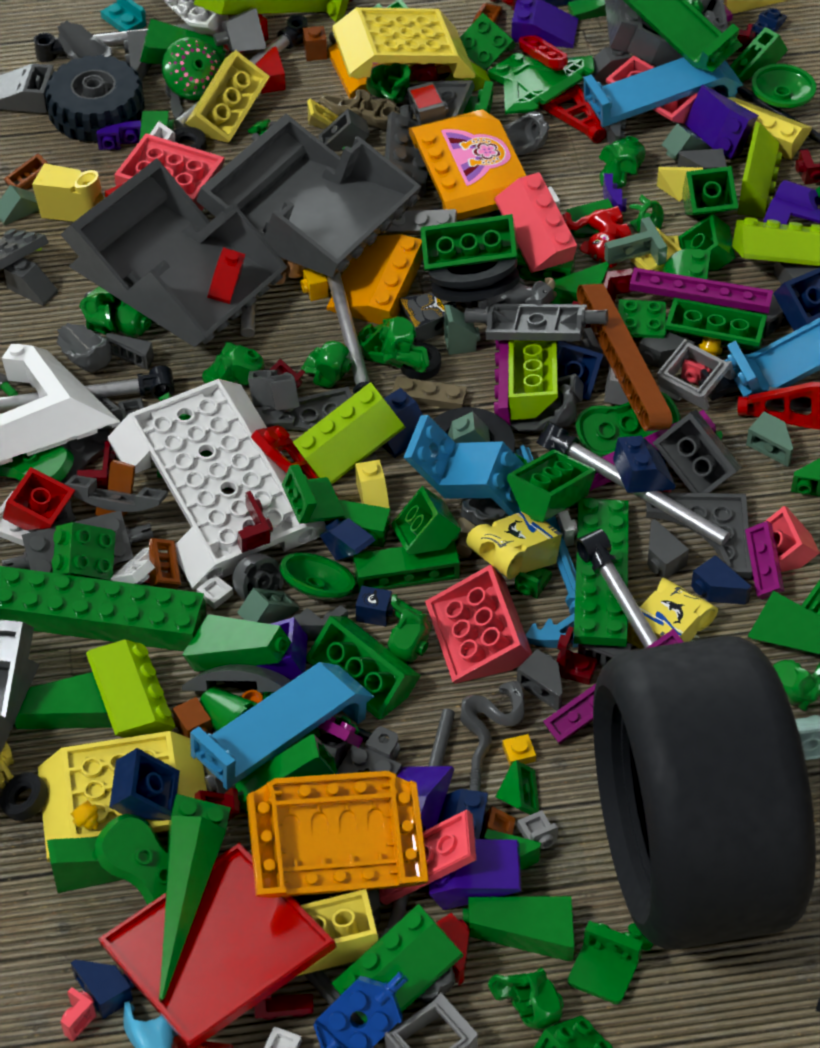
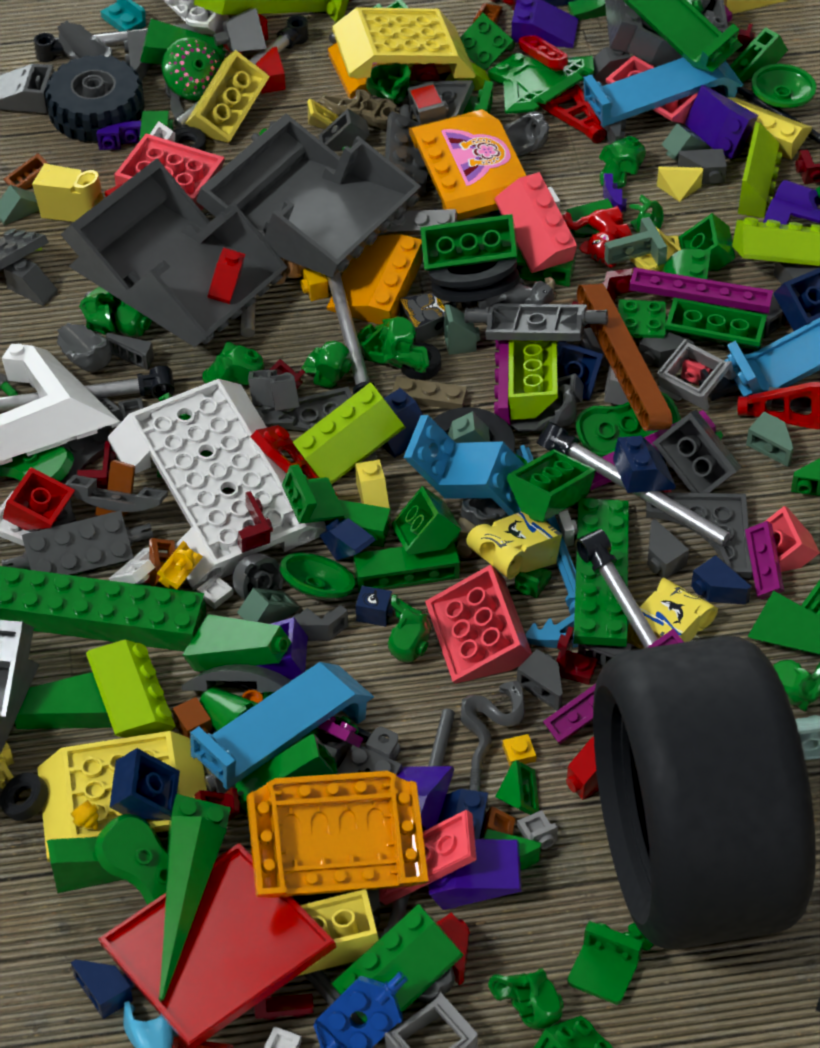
green bracket [52,522,115,580] -> none
coral bracket [60,987,96,1041] -> none
green plant [247,119,271,134] -> none
dark orange brick [303,26,327,61] -> none
green slope [306,616,421,720] -> none
green slope [463,896,574,961] -> none
green slope [550,261,609,304] -> none
green slope [682,166,738,215] -> none
yellow plate [699,339,722,357] -> none
dark blue slope [746,8,787,38] -> none
none -> yellow hips [157,541,203,590]
none -> red slope [566,736,599,800]

